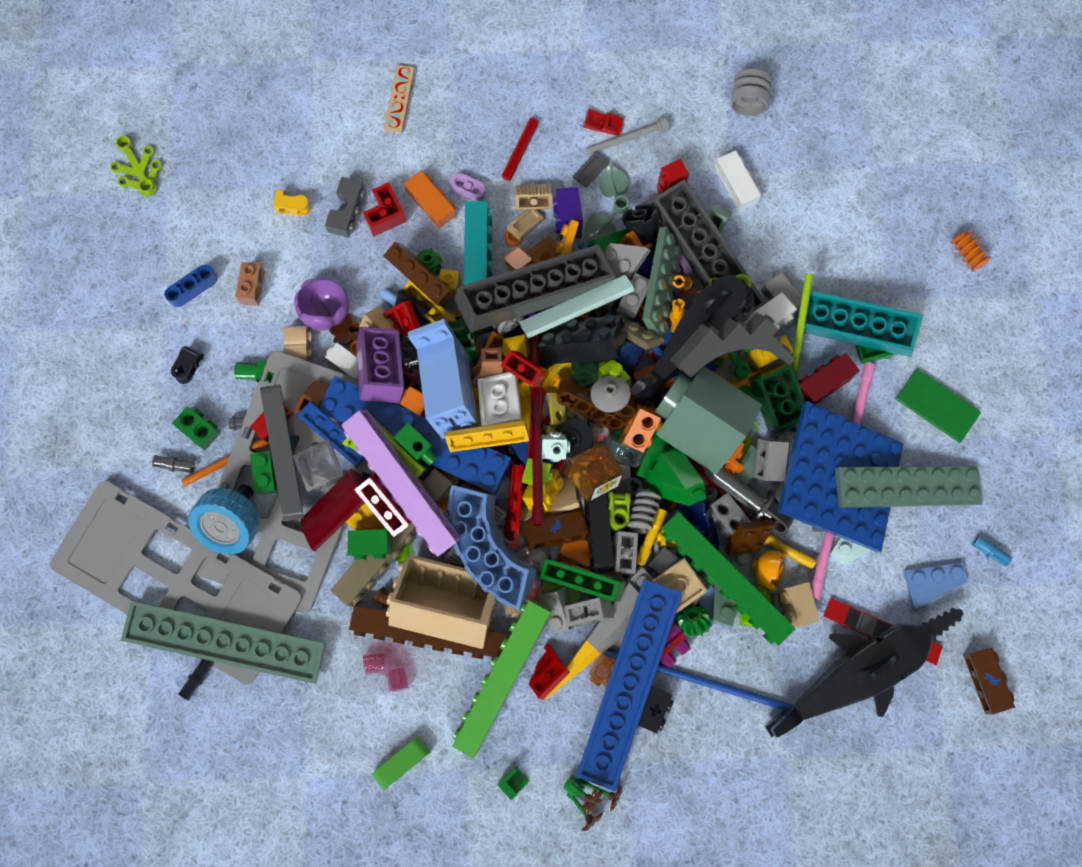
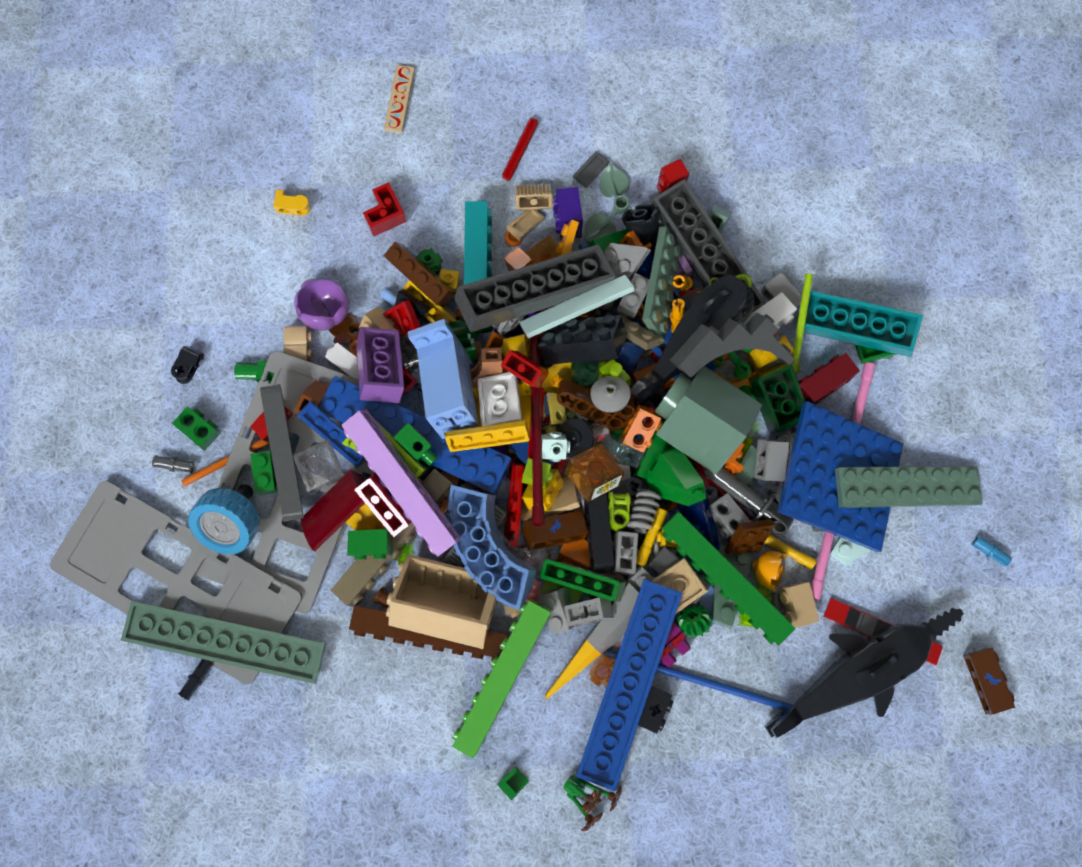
lime plant [110,136,163,197] -> none
blue beam [164,265,217,307] -> none
dark grey pin [228,416,249,431] -> none
nougat brick [235,262,265,306] -> none
dark grey arch [325,177,366,238] -> none
clear pink cylinder [363,653,409,692] -> none
bright green beam [371,736,431,791] -> none
orange brick [400,387,426,417] -> none
orange brick [404,171,456,229] -> none
lavender plate [451,173,486,201] -> none
red wing [529,643,570,700] -> none
red slope [583,109,624,136] -> none
light grey piece [586,116,669,154] -> none
white brick [714,150,761,211] -> none
light grey wheel [730,69,772,116] -> none
green tile [896,369,981,443] -> none
medium blue wing [904,562,968,610] -> none
orange piece [951,231,991,272] -> none

